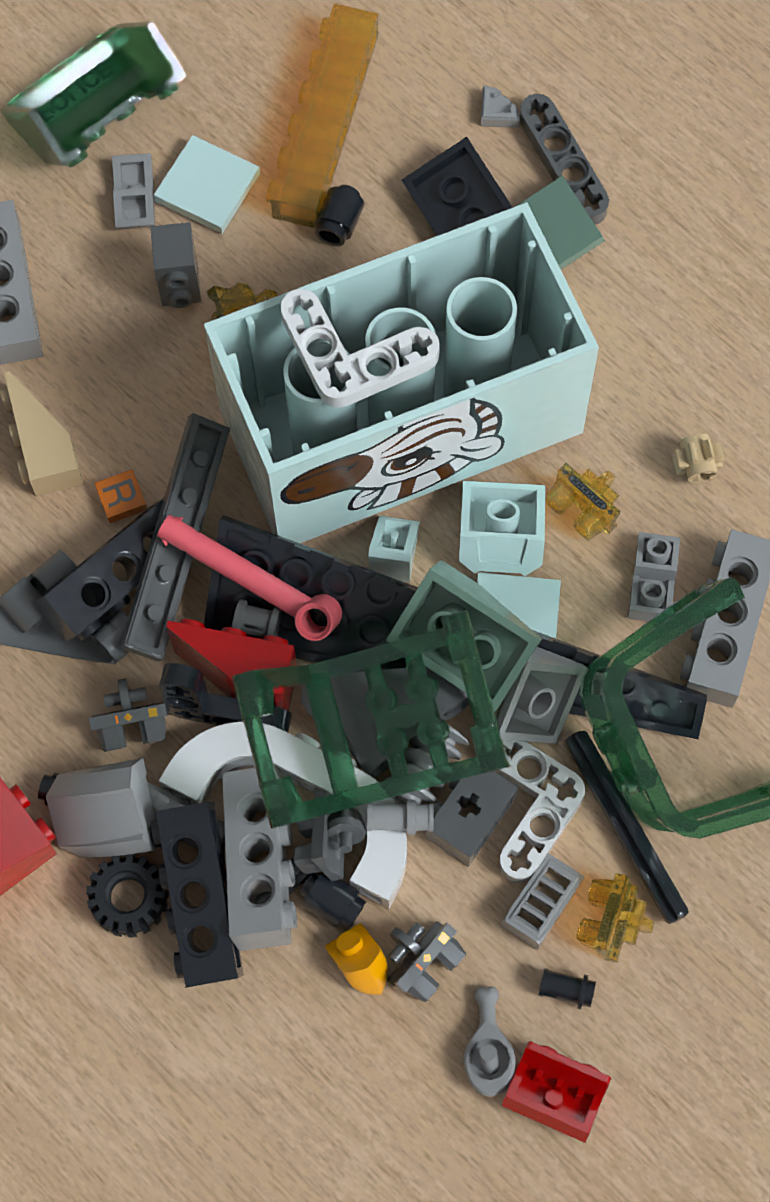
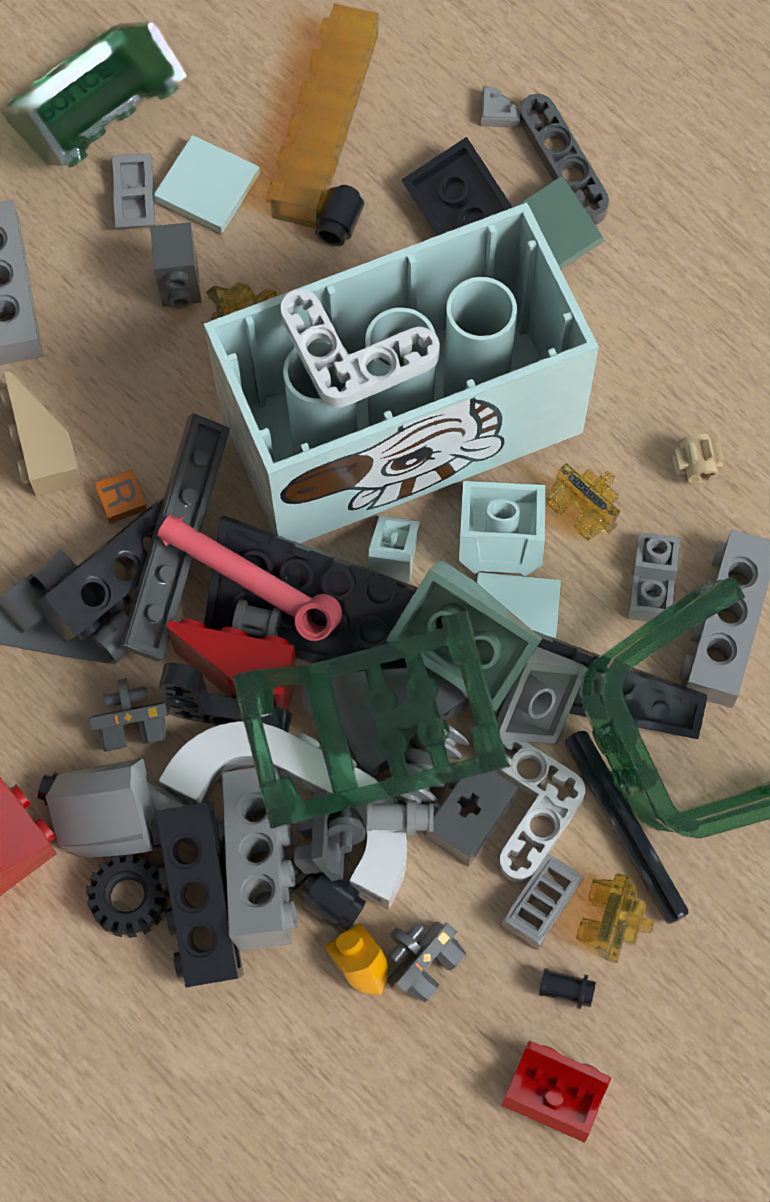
light grey piece [463,987,516,1097] -> none

